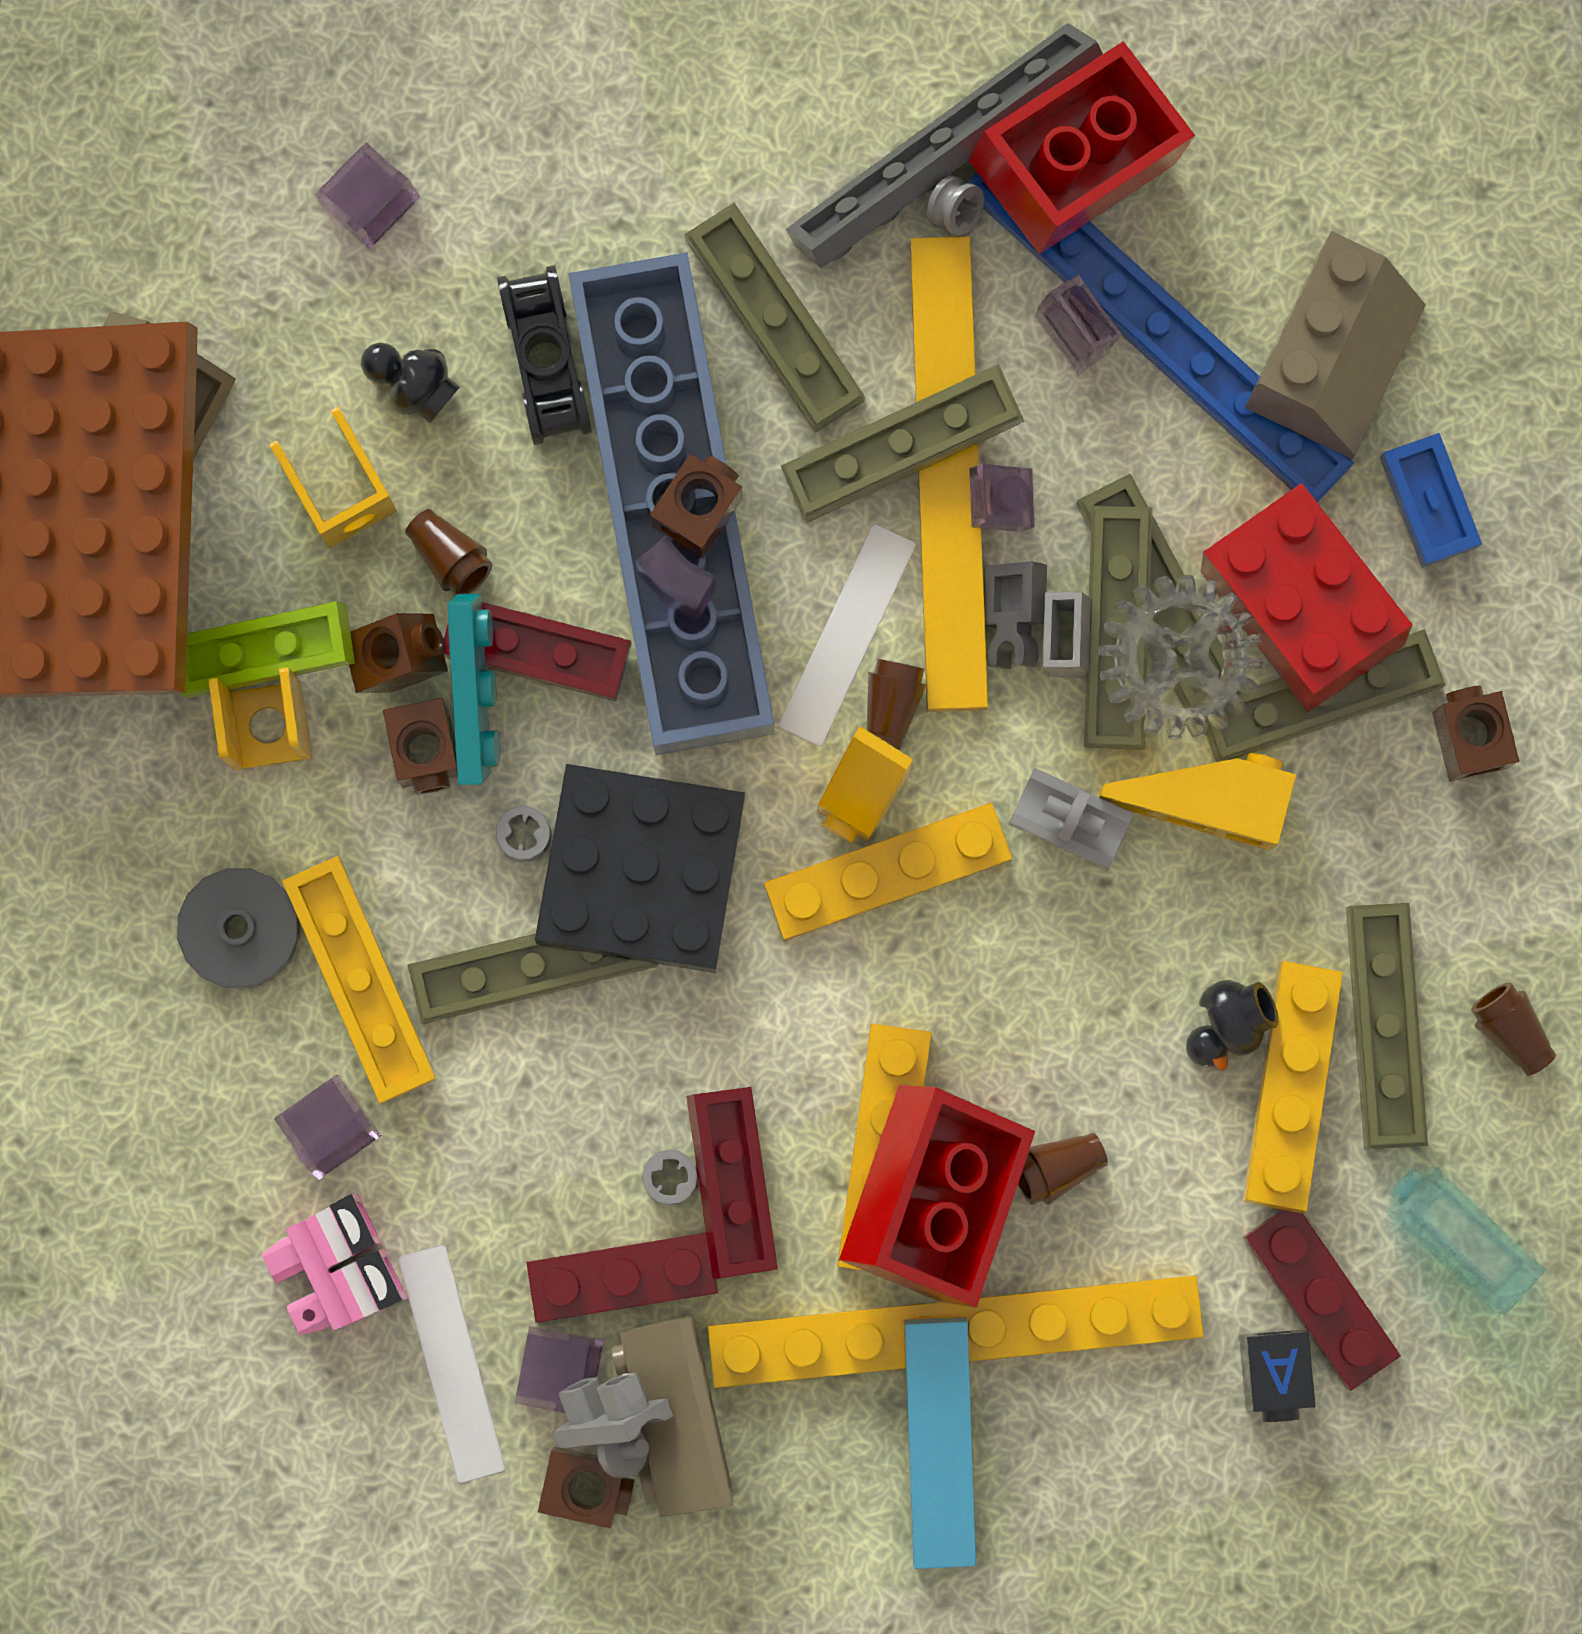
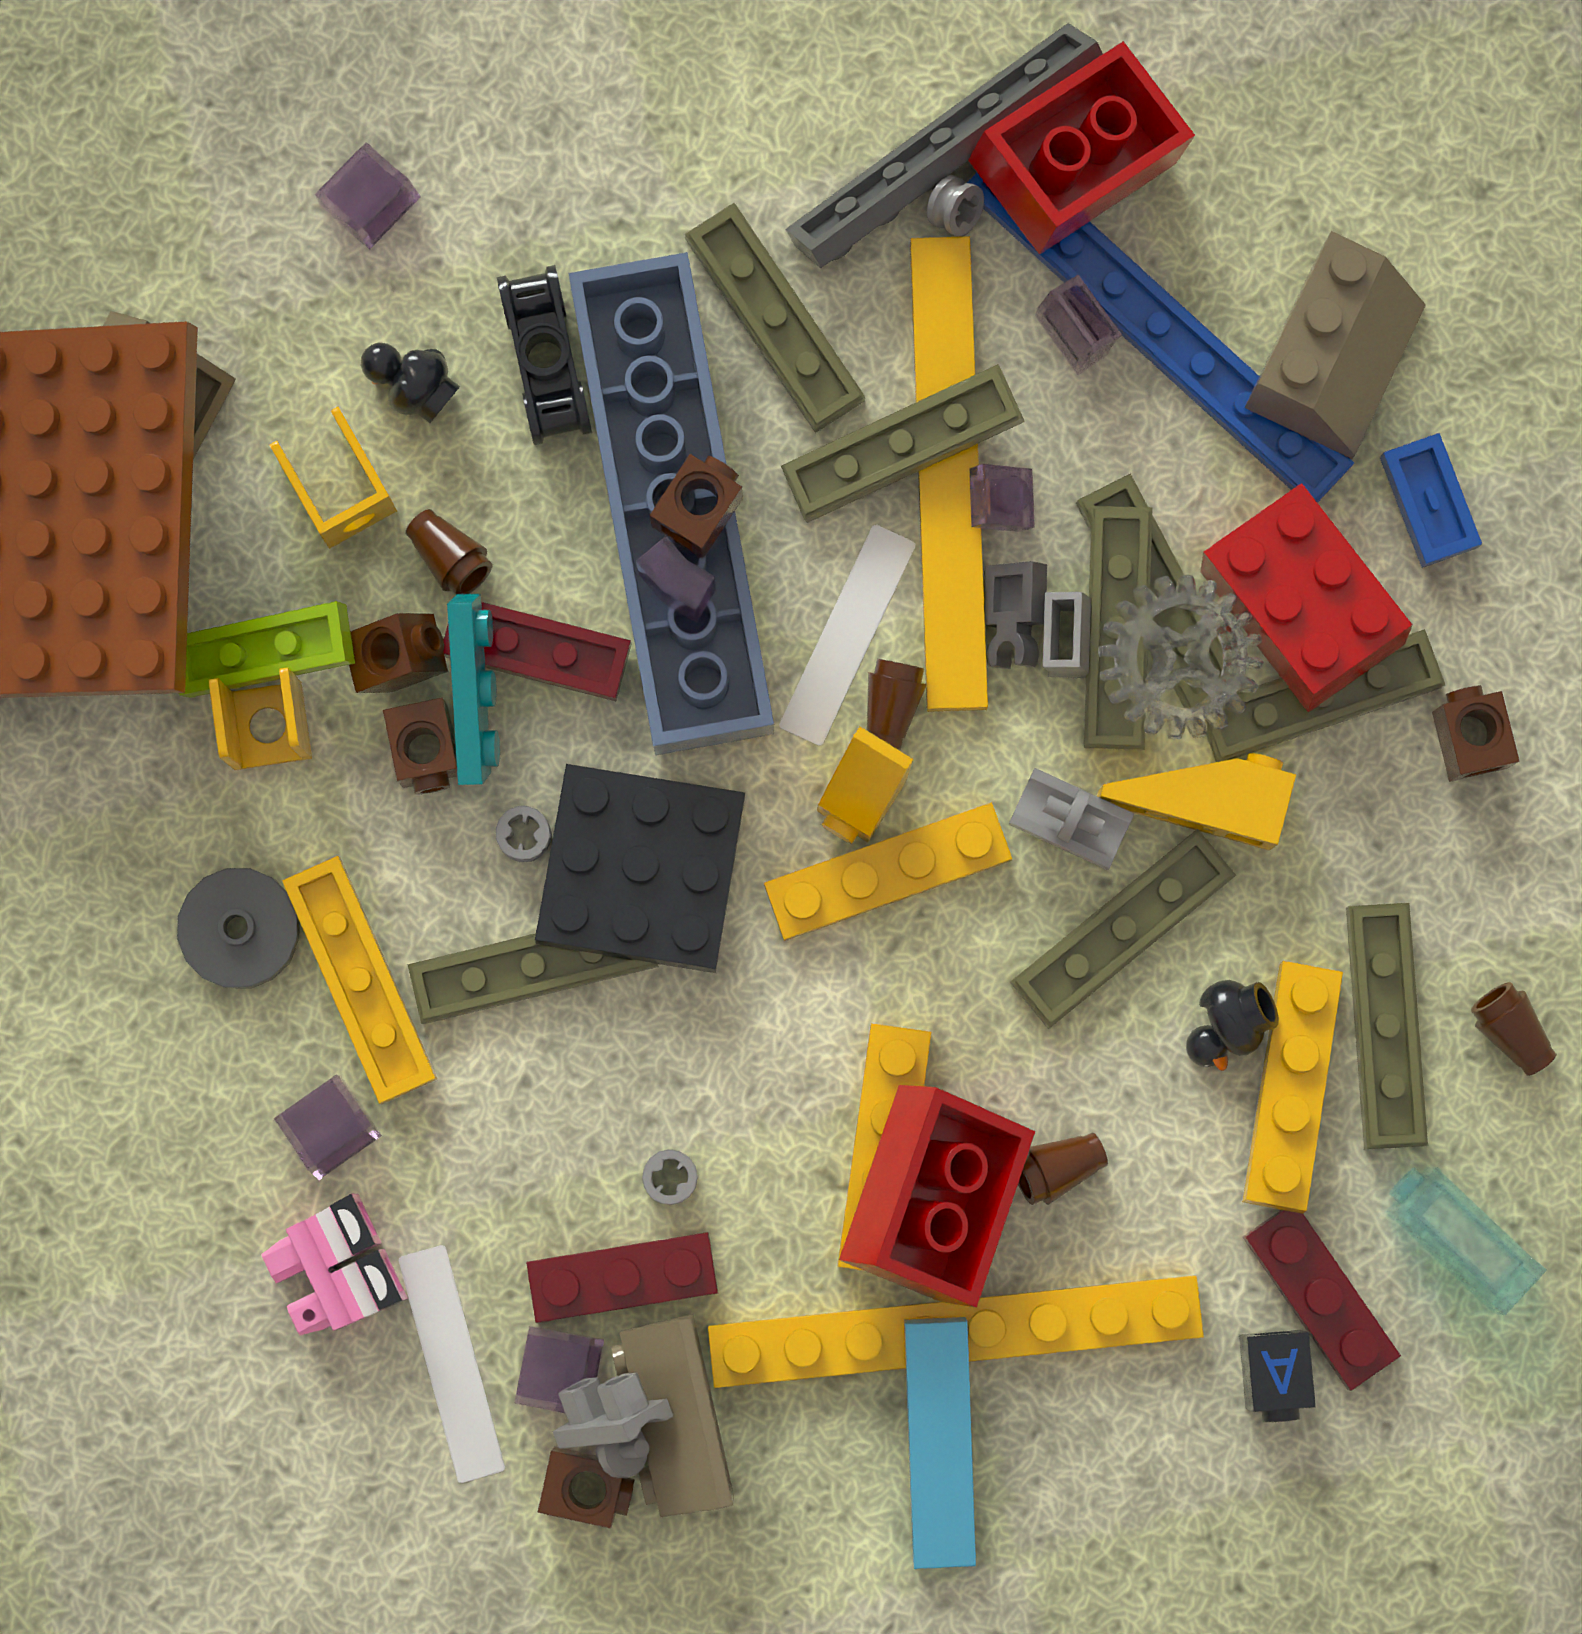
dark red plate [686,1087,778,1279] -> none
none -> olive tile [1010,829,1236,1029]

